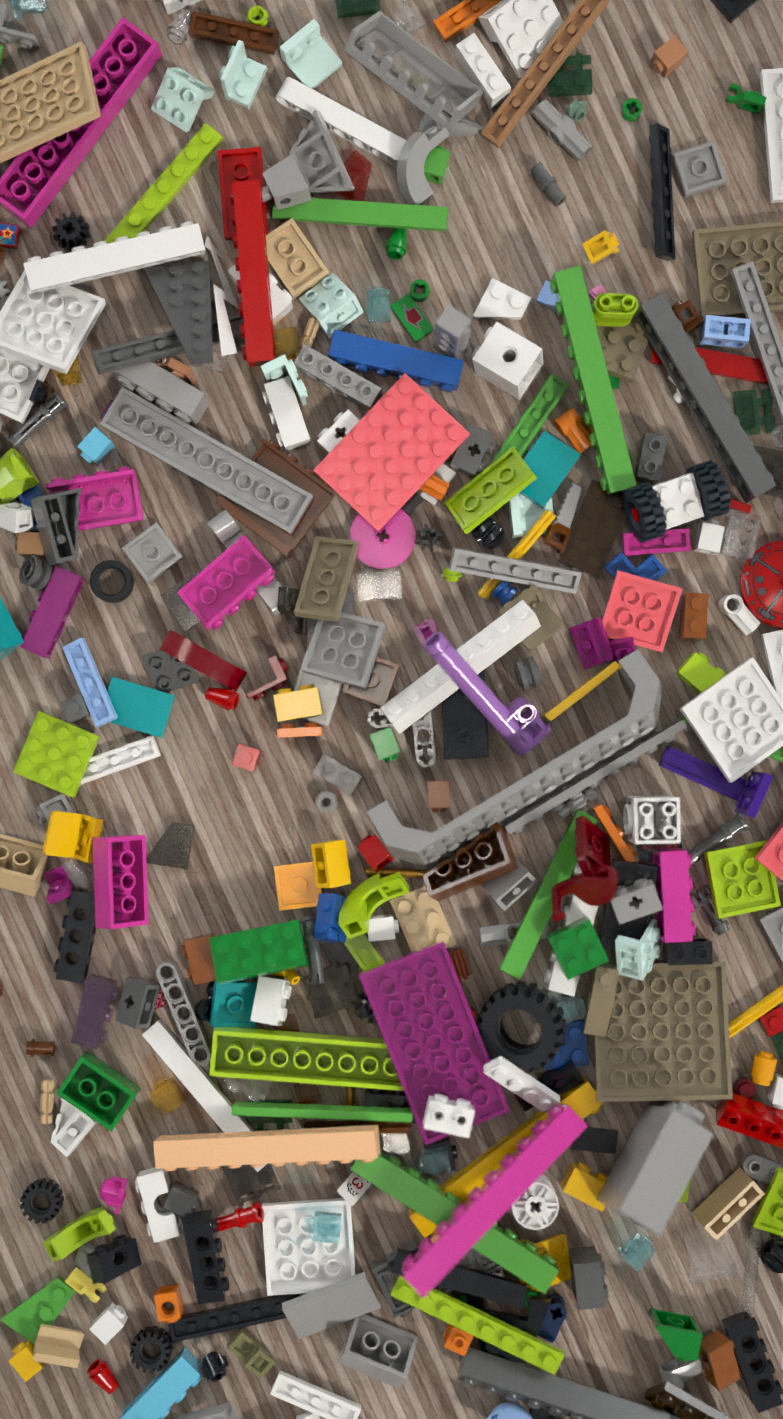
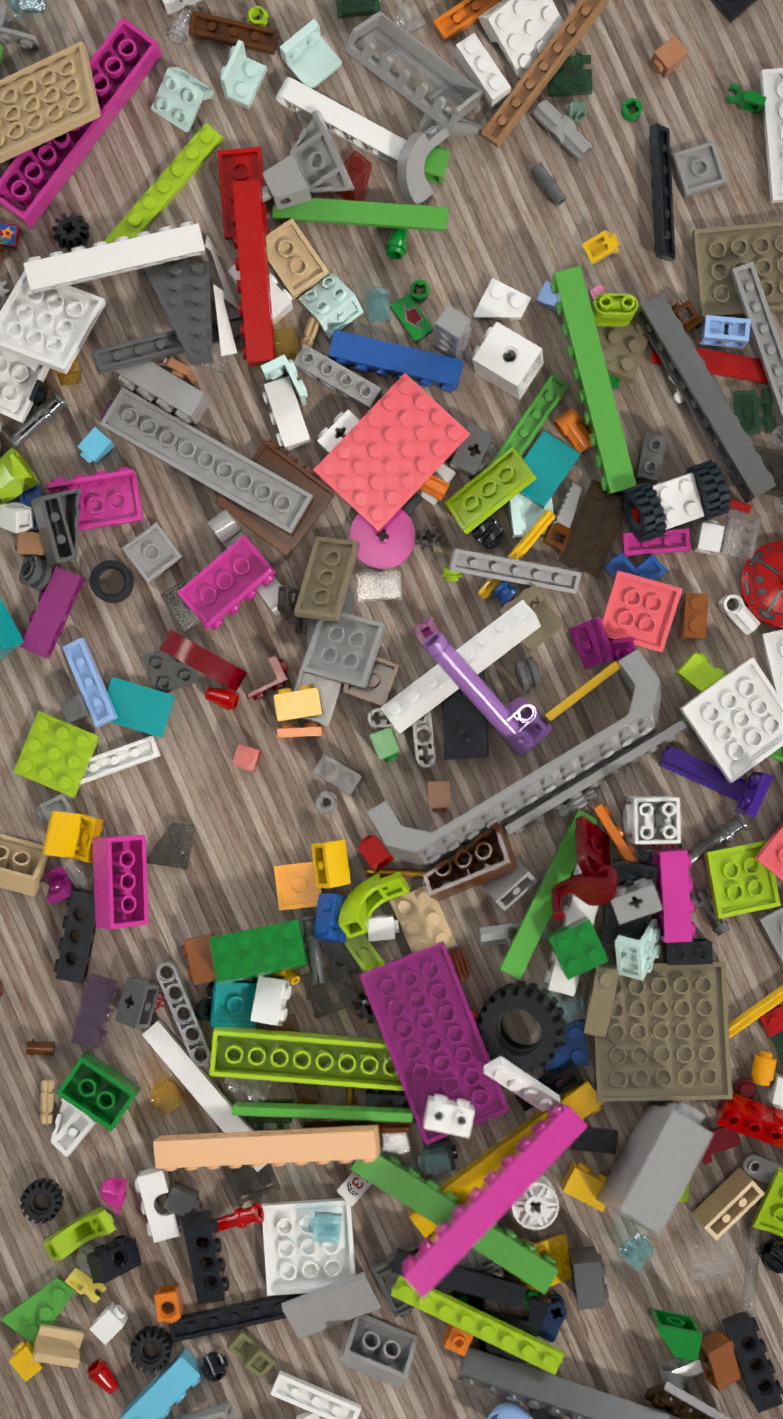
none -> dark red bracket [701,1127,742,1165]

